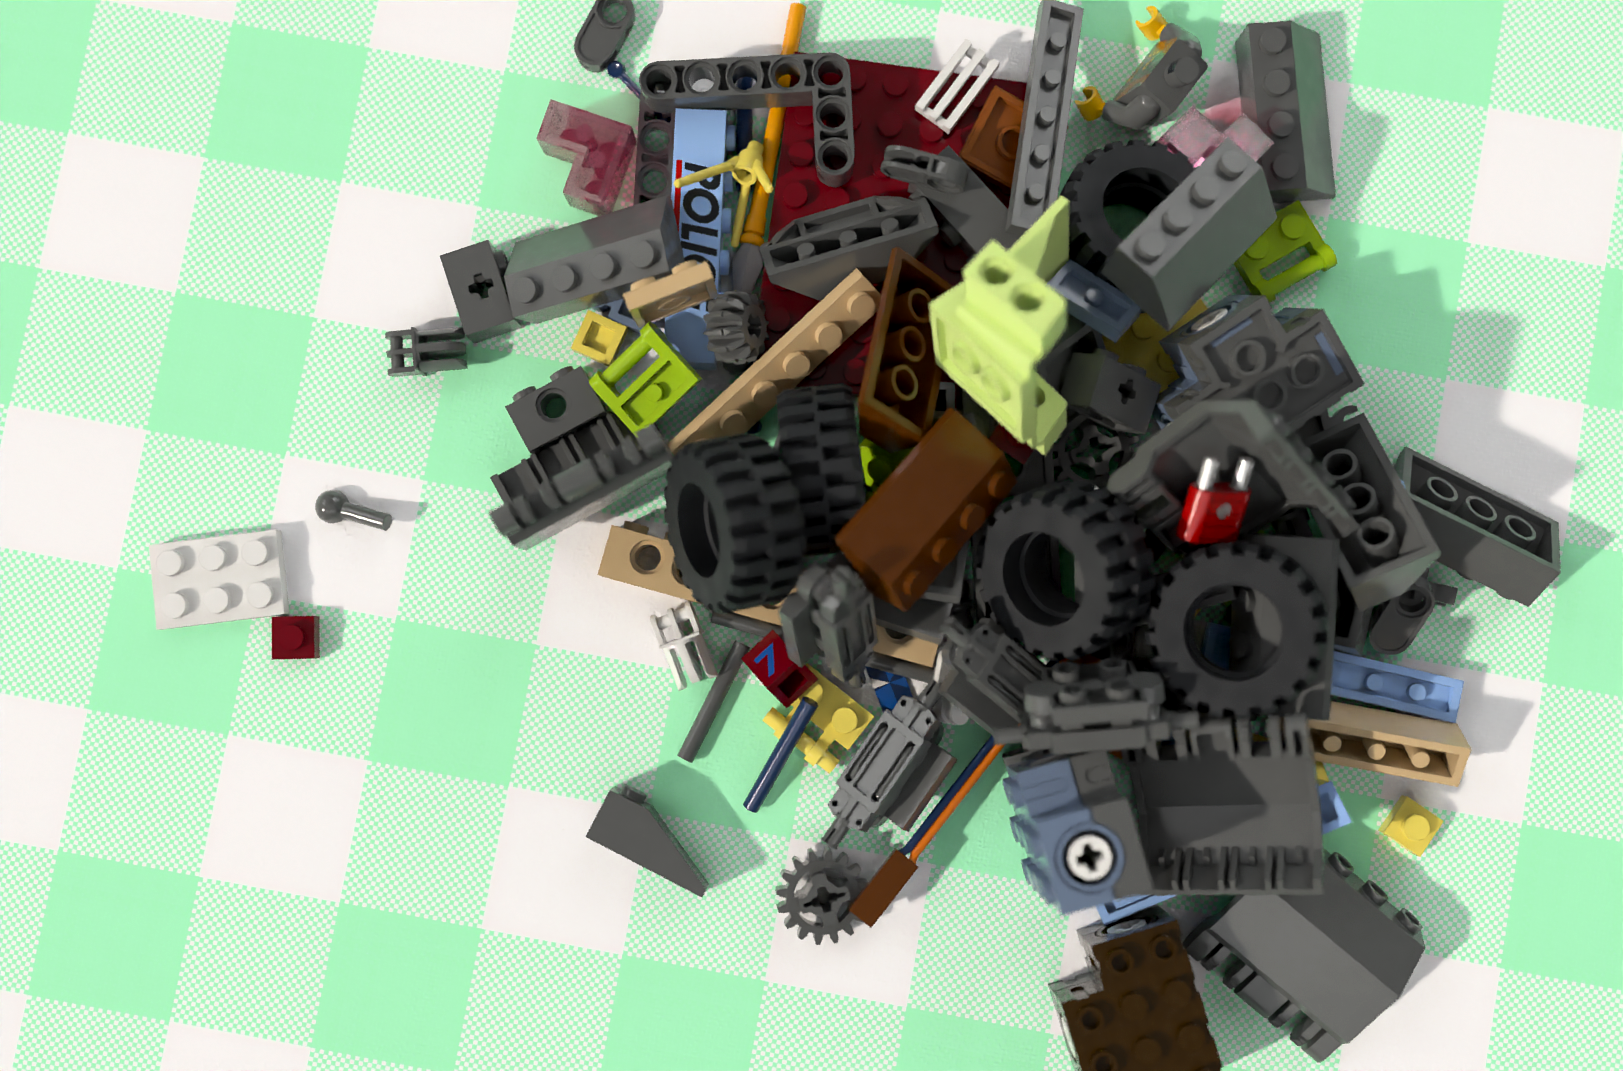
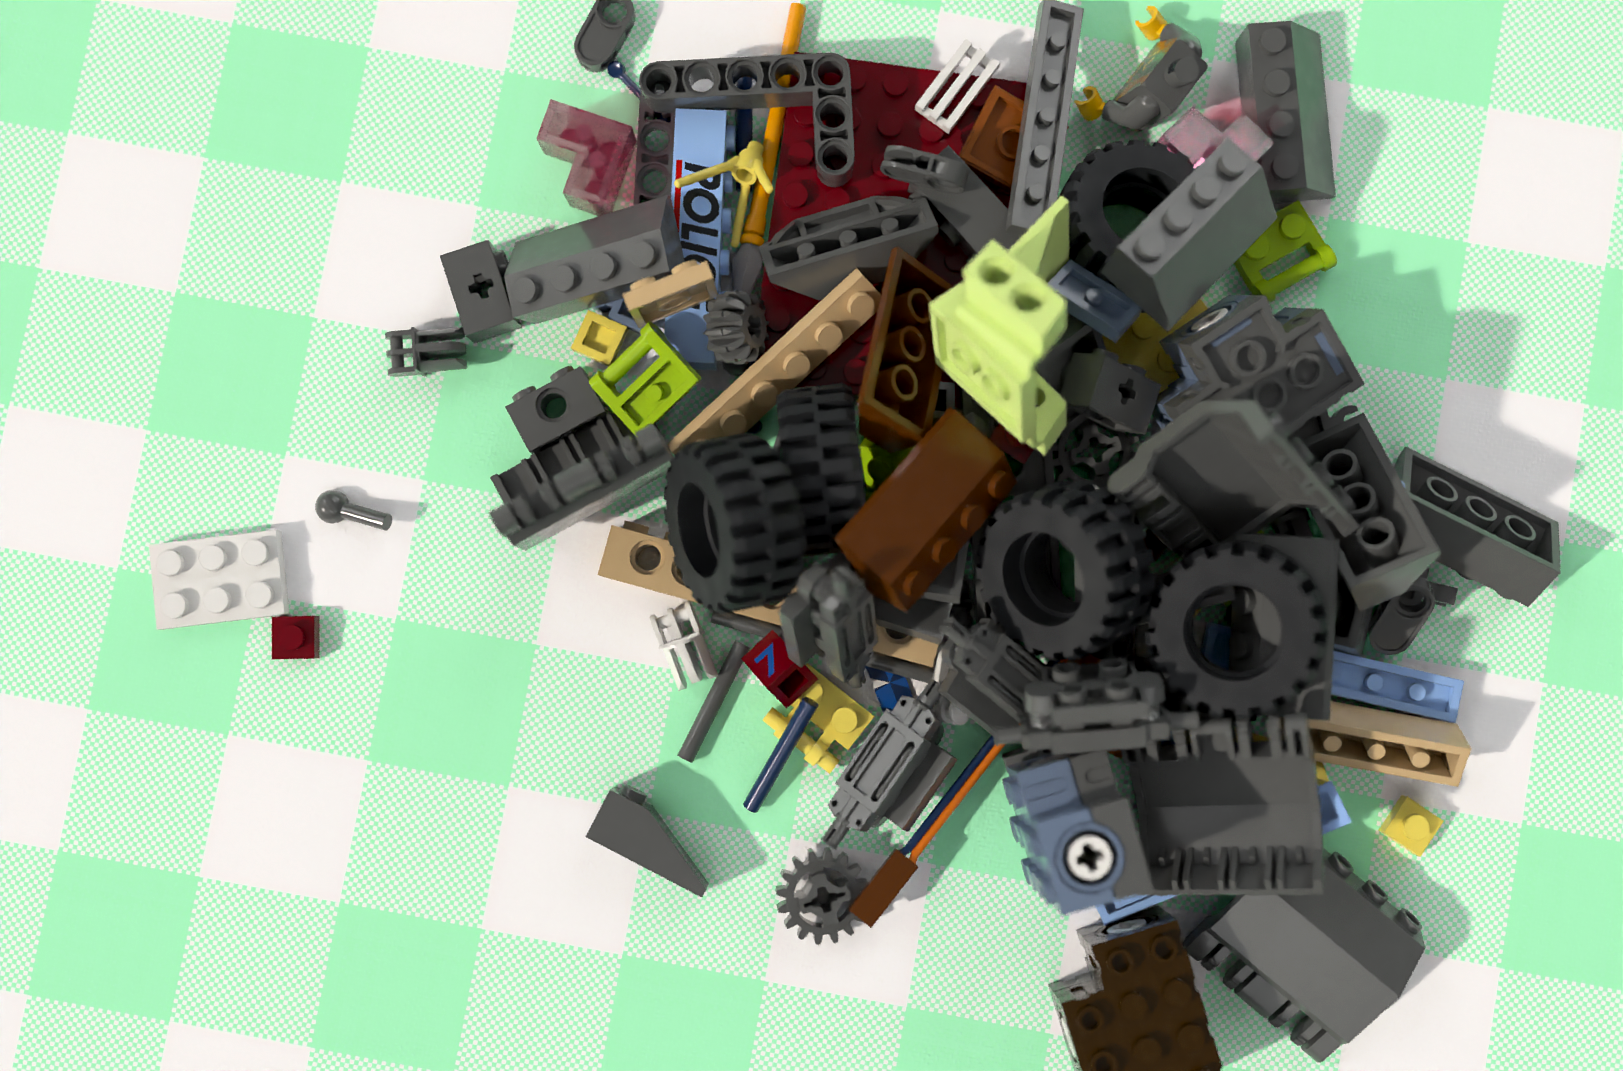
red piece [1176,456,1255,543] -> none

